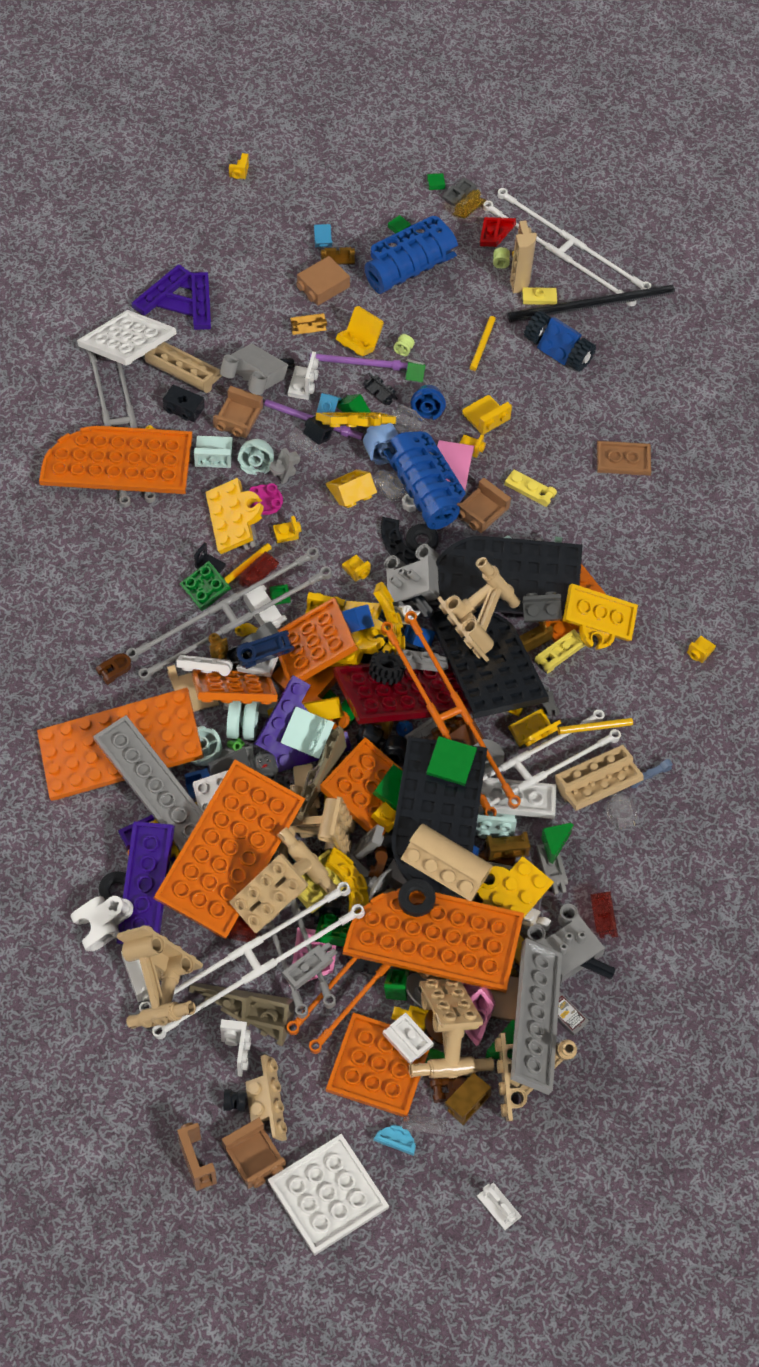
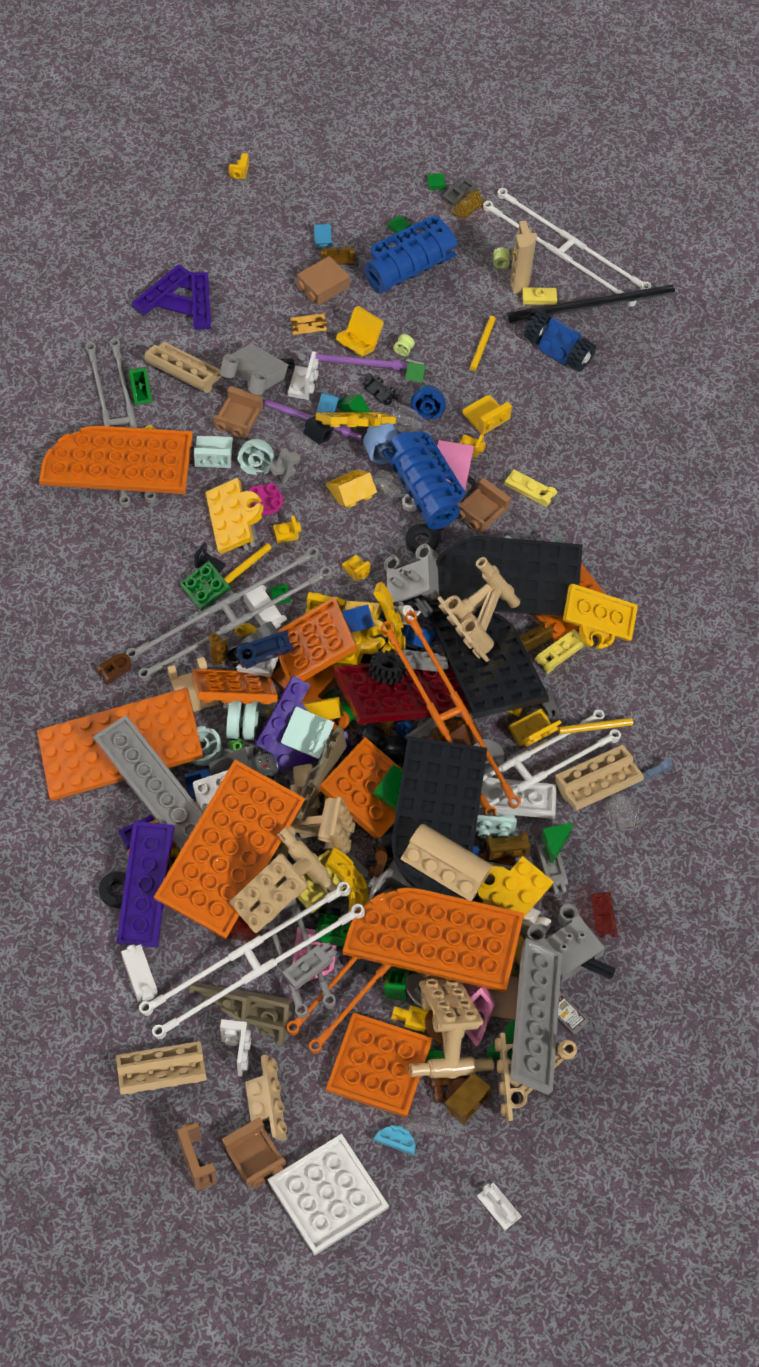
white piece [71,896,133,951] -> none
white plate [77,310,176,365] -> none
tan plate [116,925,203,1029] -> none
black brick [163,384,205,422] -> none
white plate [176,655,233,676] -> none
black wheel [223,1089,246,1112] -> none
clear red hinge [239,551,279,587] -> none
light grey hinge [353,824,384,859] -> none
yellow bracket [371,802,396,833] -> none
black tile [381,517,420,565] -> none
white plate [382,1013,434,1064] -> none
black tyre [398,879,436,917] -> none
green tile [426,736,477,786] -> none
red wing [480,217,516,247] -> none
dark grey bracket [522,592,562,623] -> none
medium nougat tile [597,441,651,476] -> none
yellow bracket [687,636,716,663] -> none
none -> tan brick [116,1041,207,1095]
none -> green slope [128,367,152,405]

